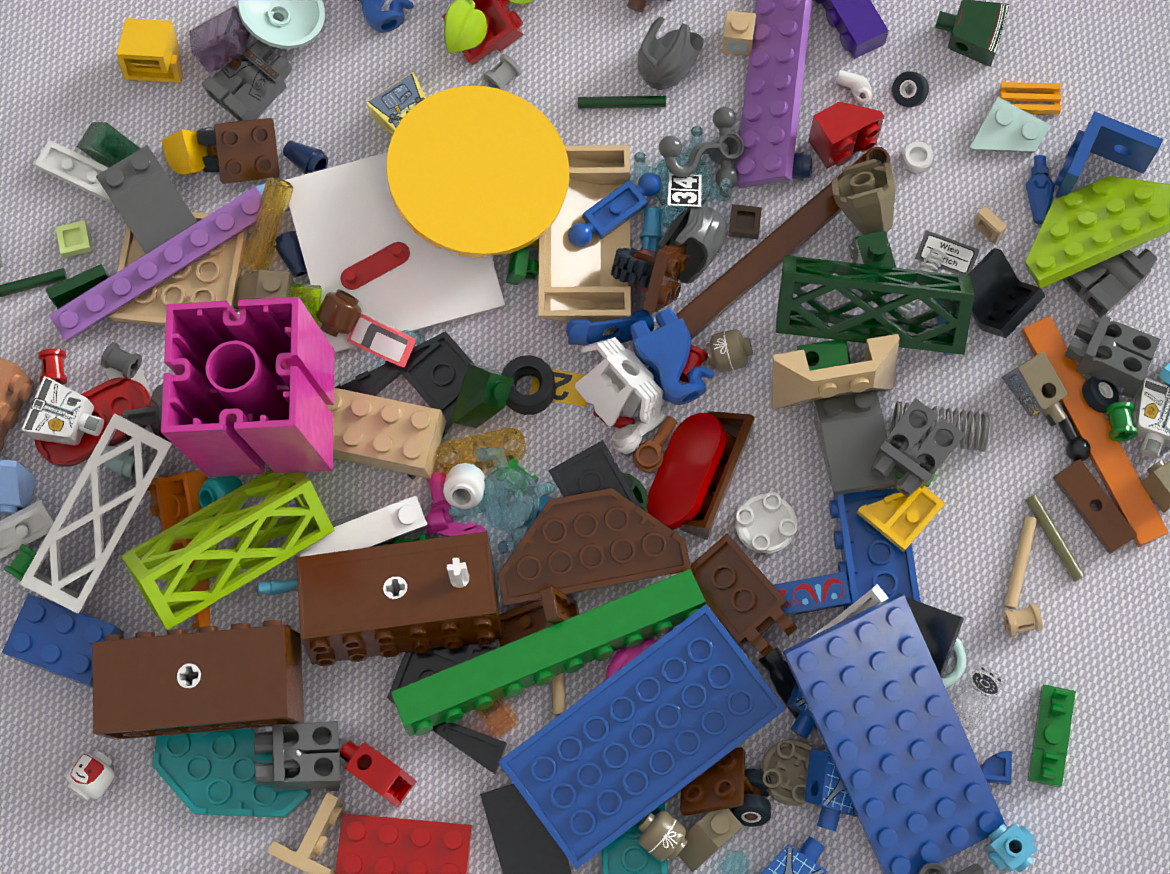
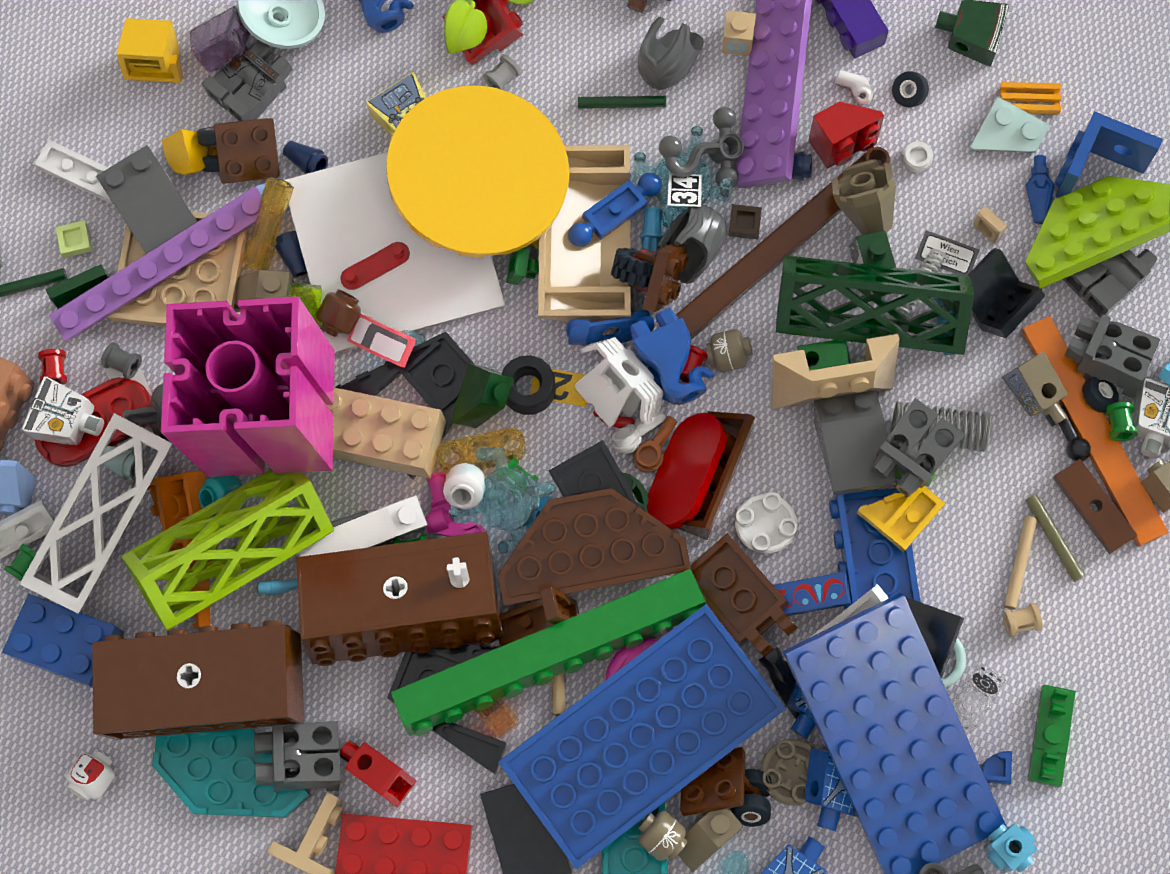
clear green slope [76,122,141,168] -> none

